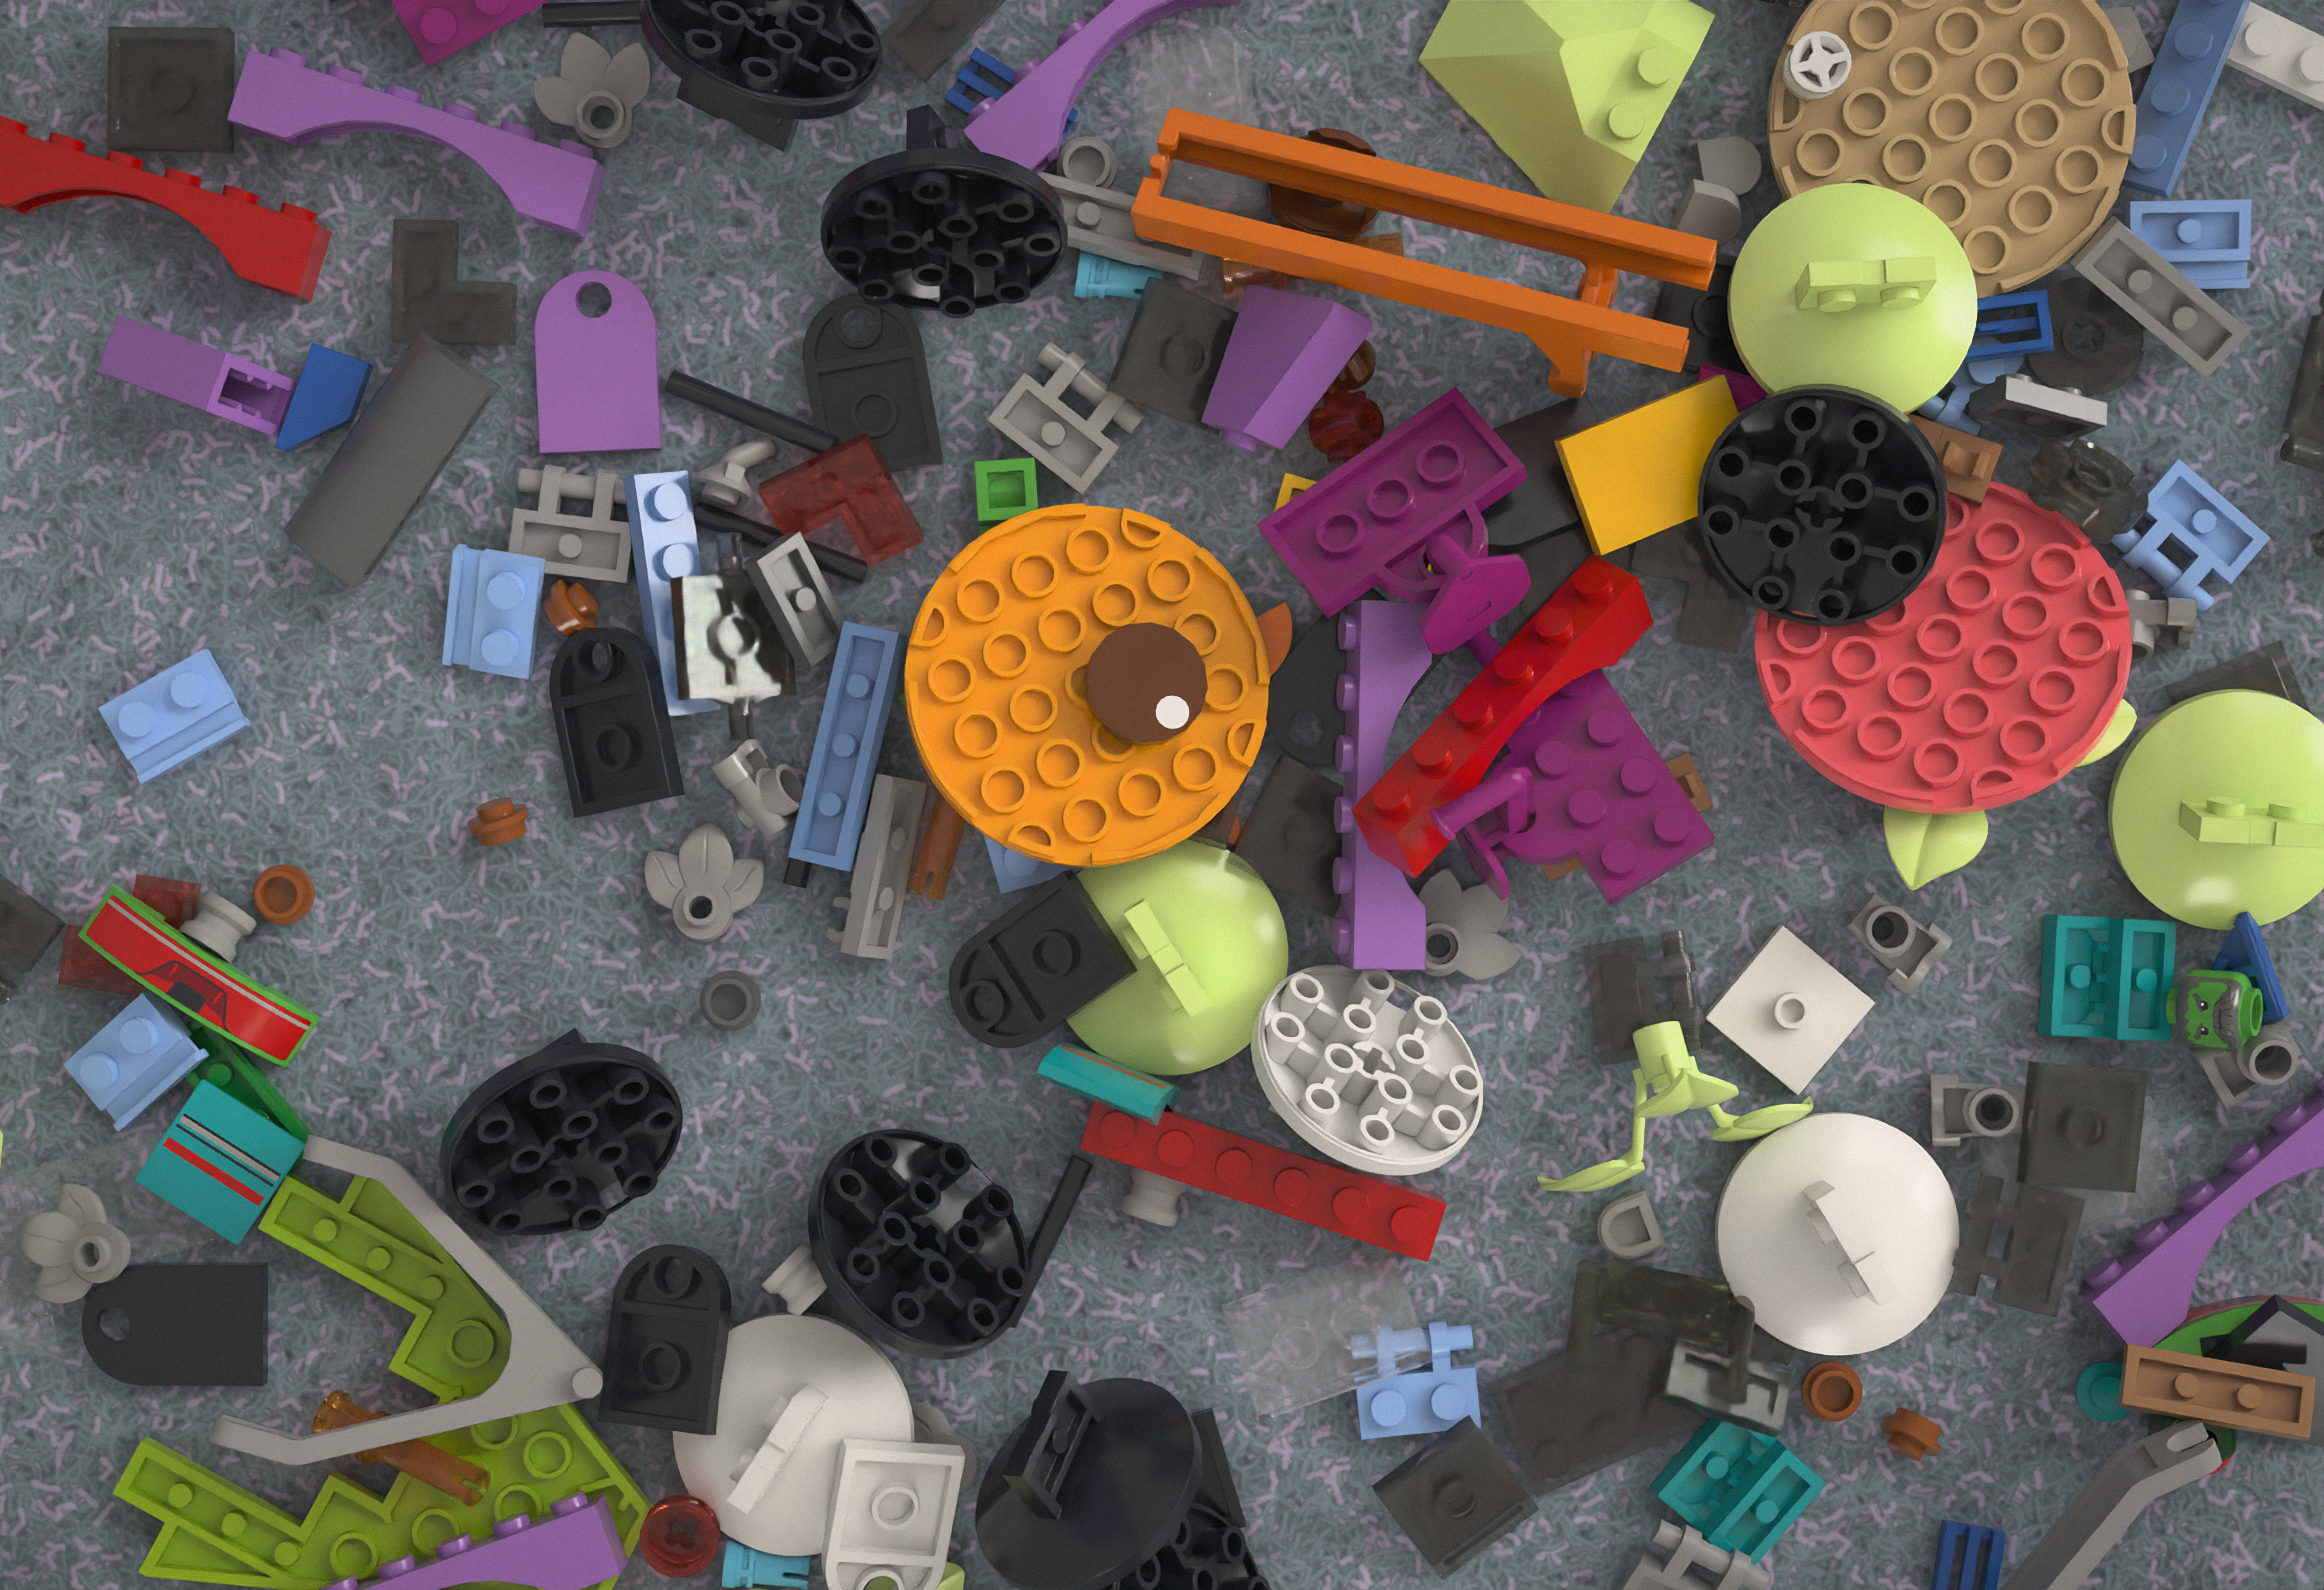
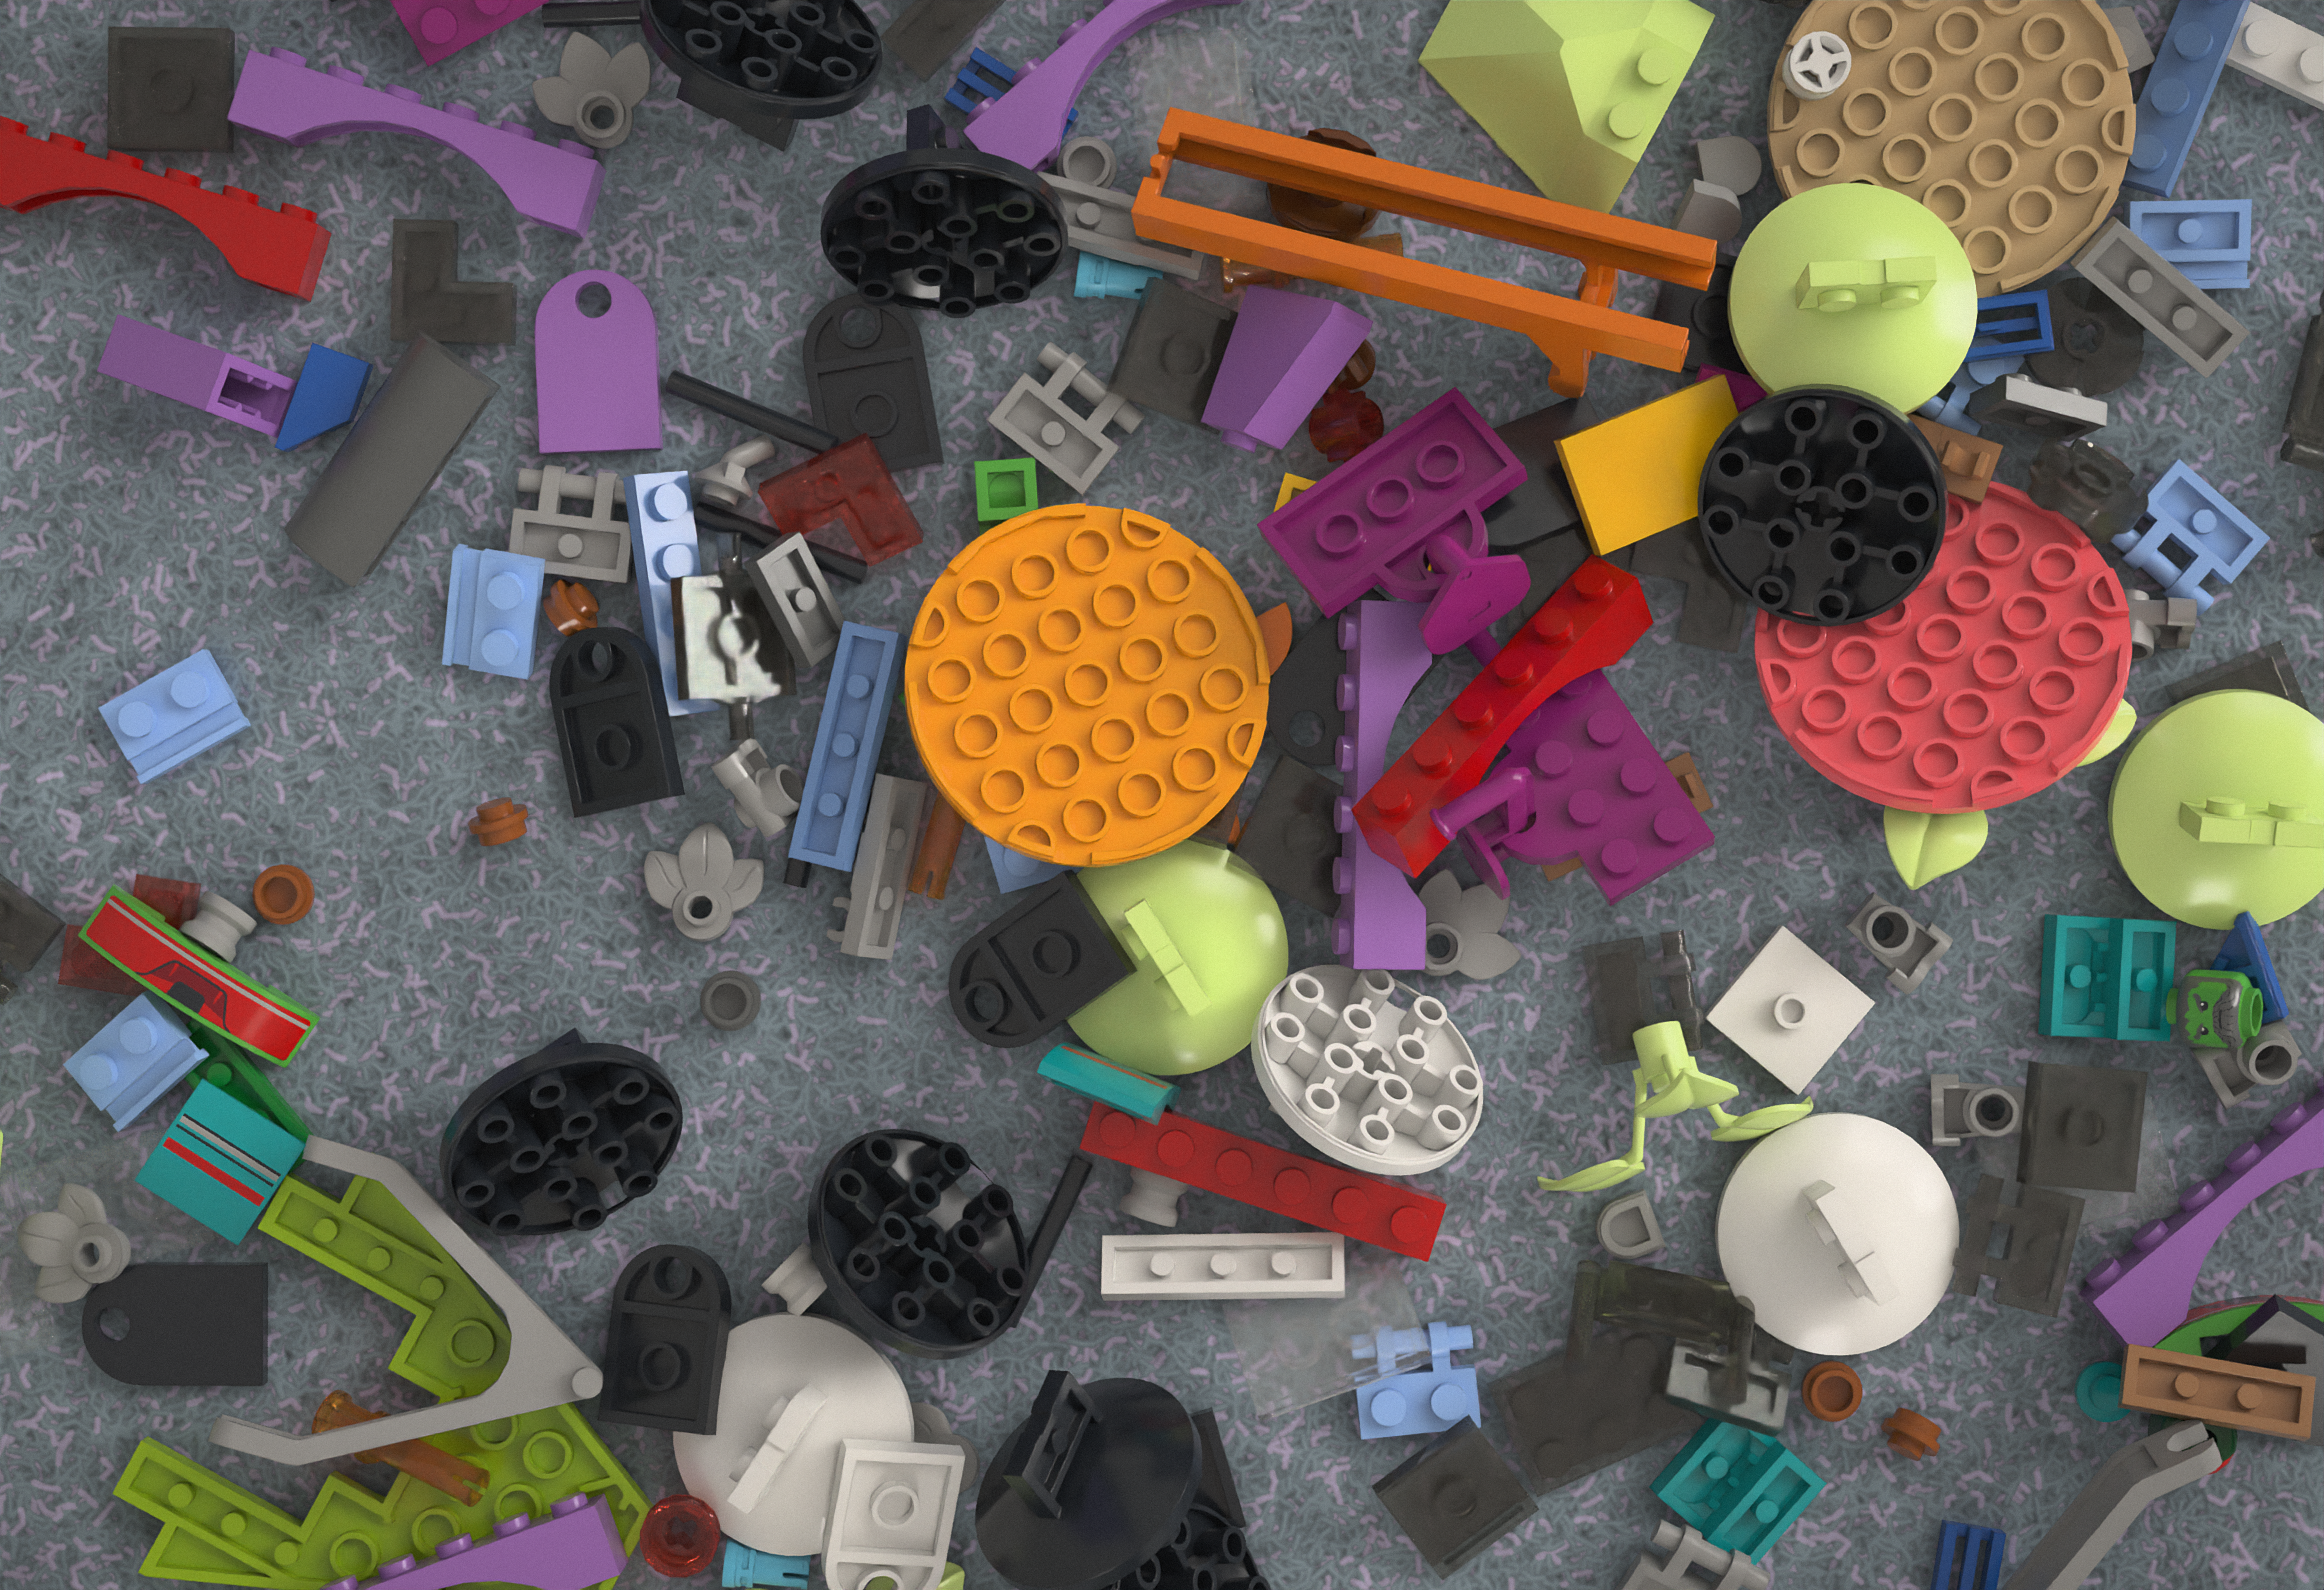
reddish brown tile [1084,622,1208,746] -> none
none -> white plate [1101,1232,1345,1301]

